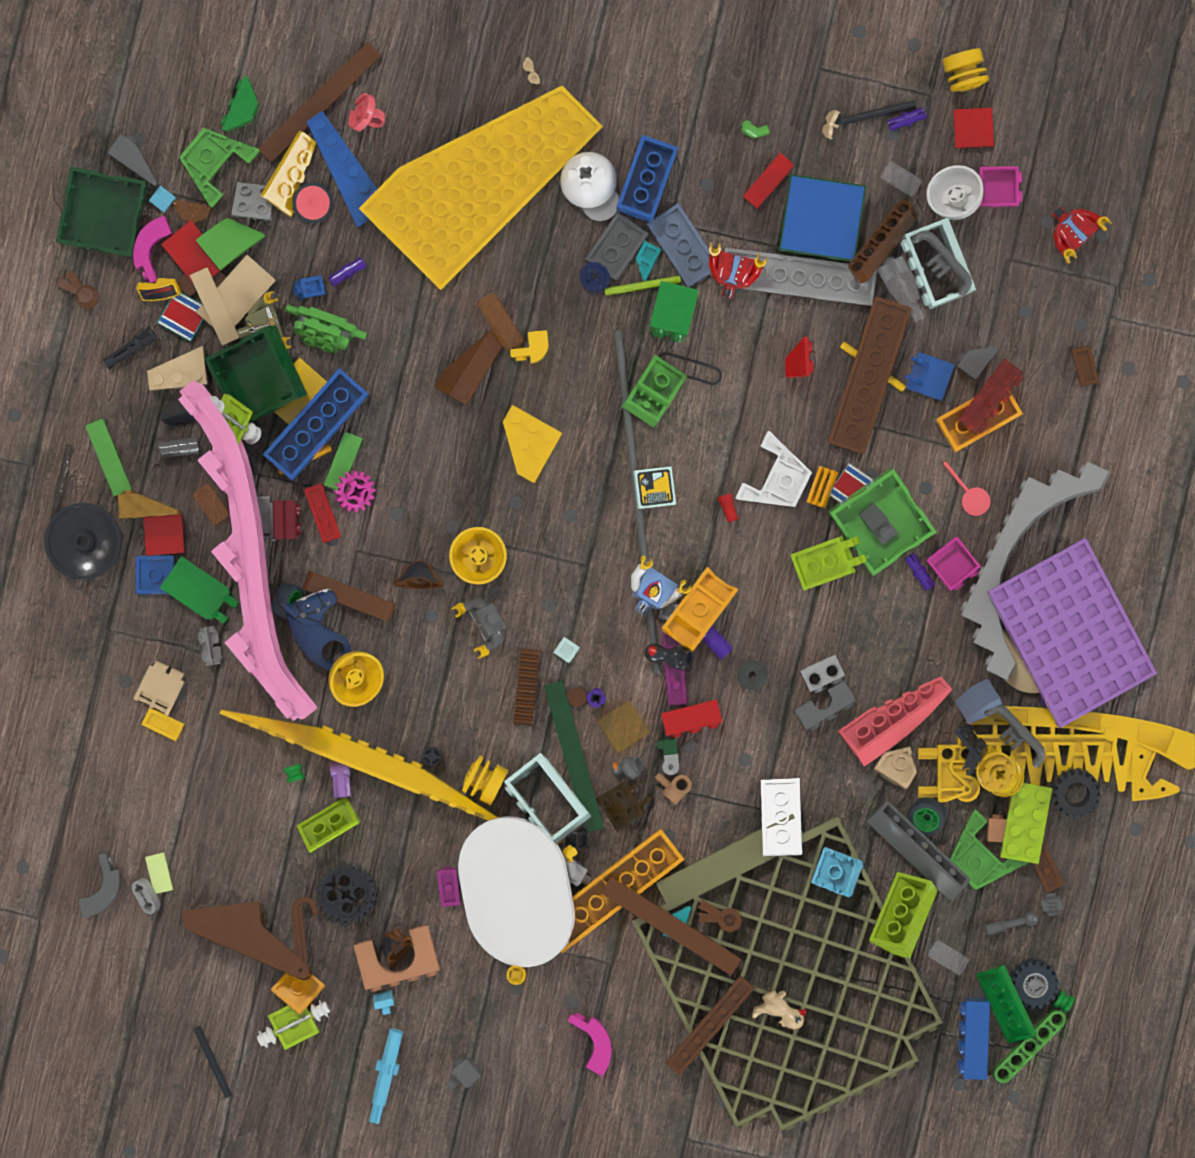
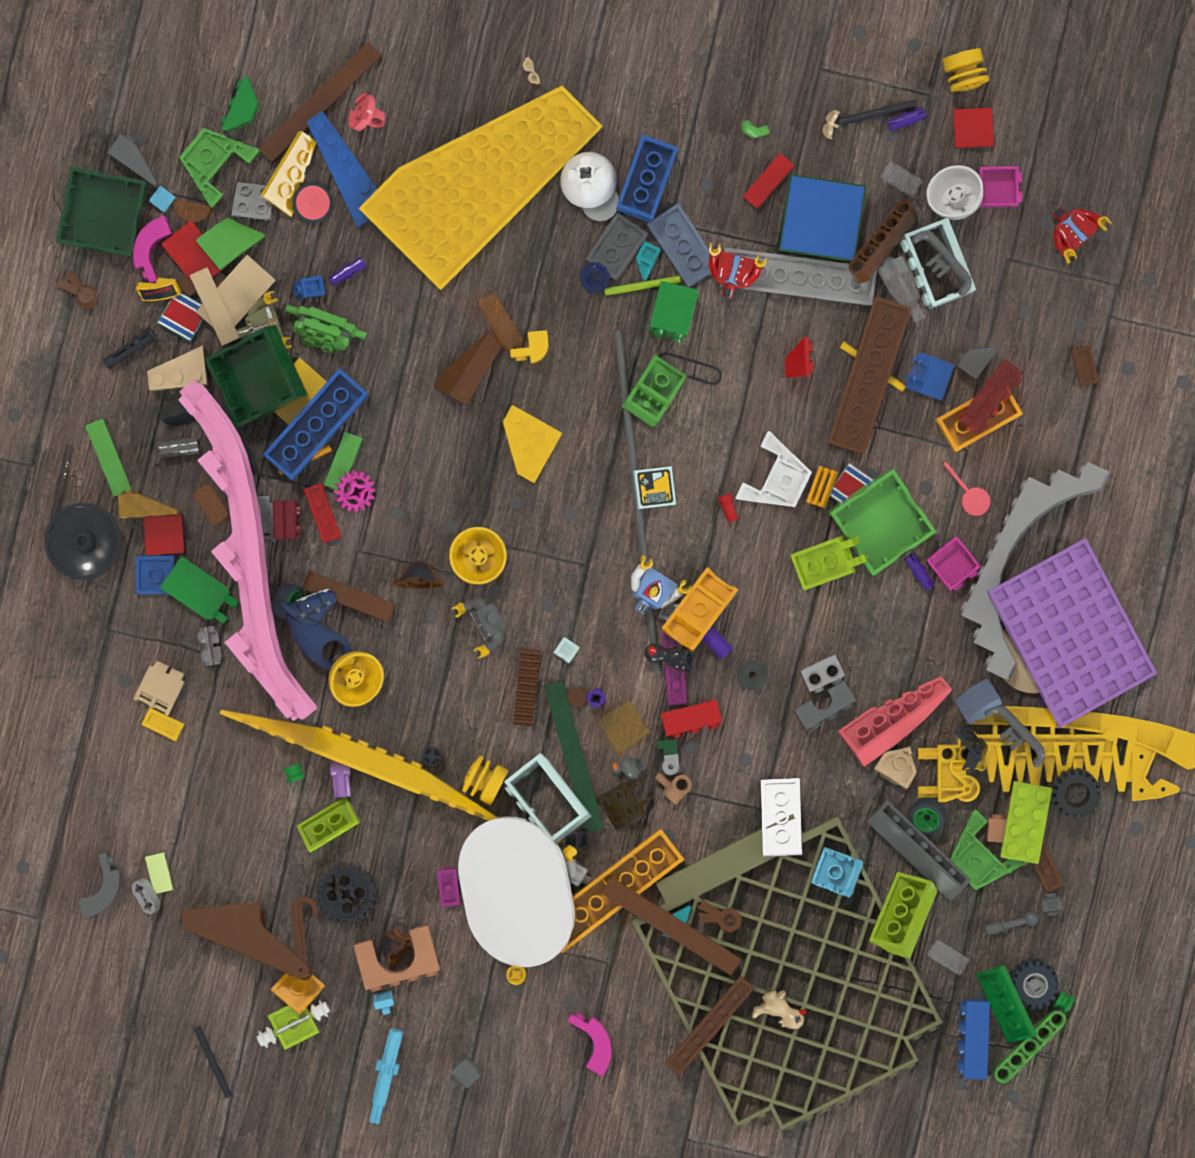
plate [209,394,261,445] -> none
dark grey slope [859,502,898,544] -> none
yellow wheel [976,752,1024,797] -> none

